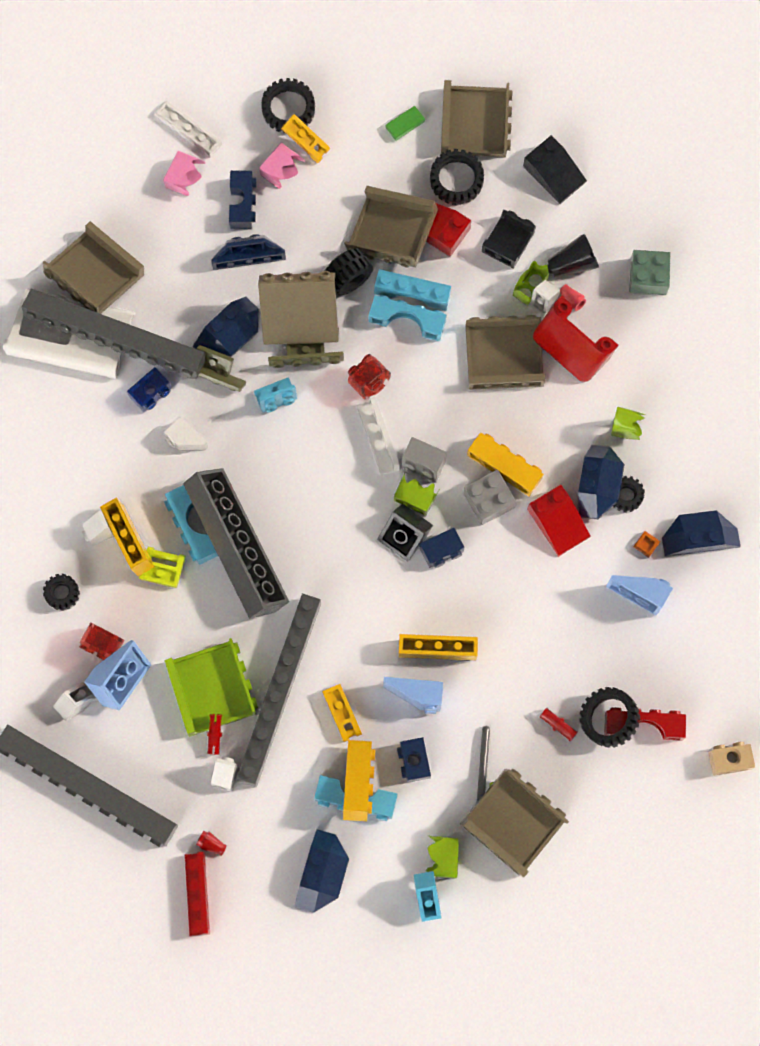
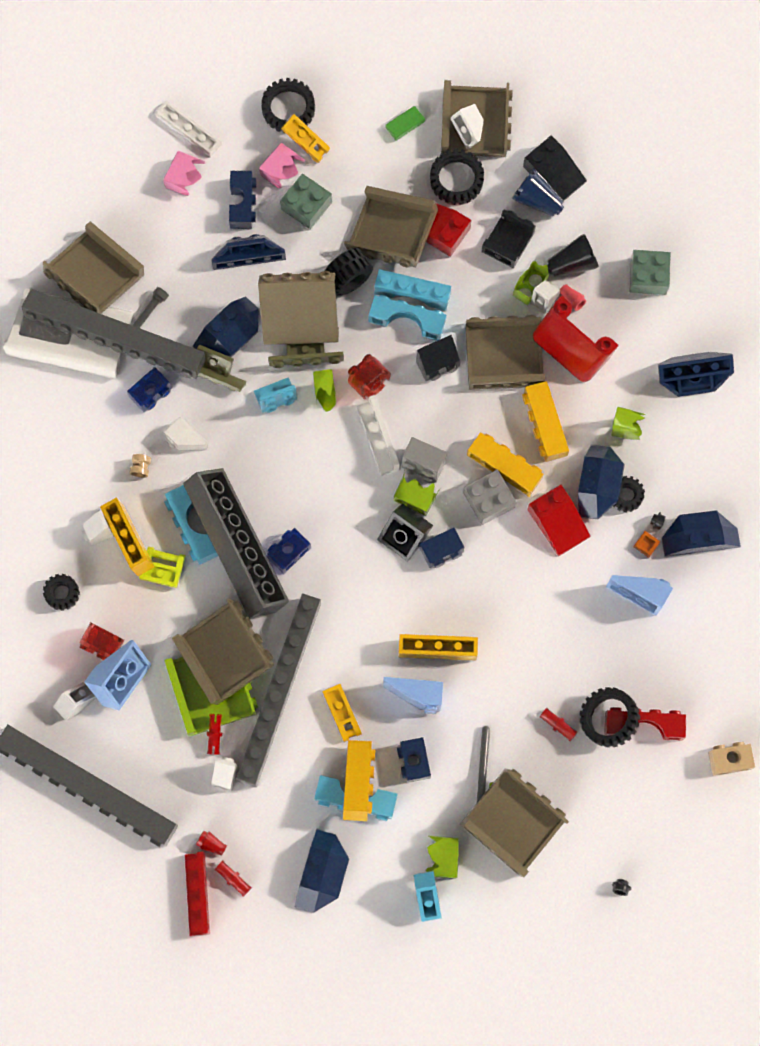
none -> tan wheel [129,454,151,478]
none -> dark grey piece [132,287,169,328]
none -> dark tan panel [172,598,274,705]
none -> red pin [214,860,252,897]
none -> clear blue brick [267,528,311,574]
none -> sand green brick [280,173,332,230]
none -> lime piece [313,369,337,412]
none -> black slope [416,335,460,381]
none -> white slope [450,104,483,150]
none -> dark blue cone [512,168,564,217]
none -> yellow brick [522,381,569,462]
none -> black plate [612,879,632,896]
none -> black plate [650,512,666,530]
none -> dark blue wedge [658,352,734,397]

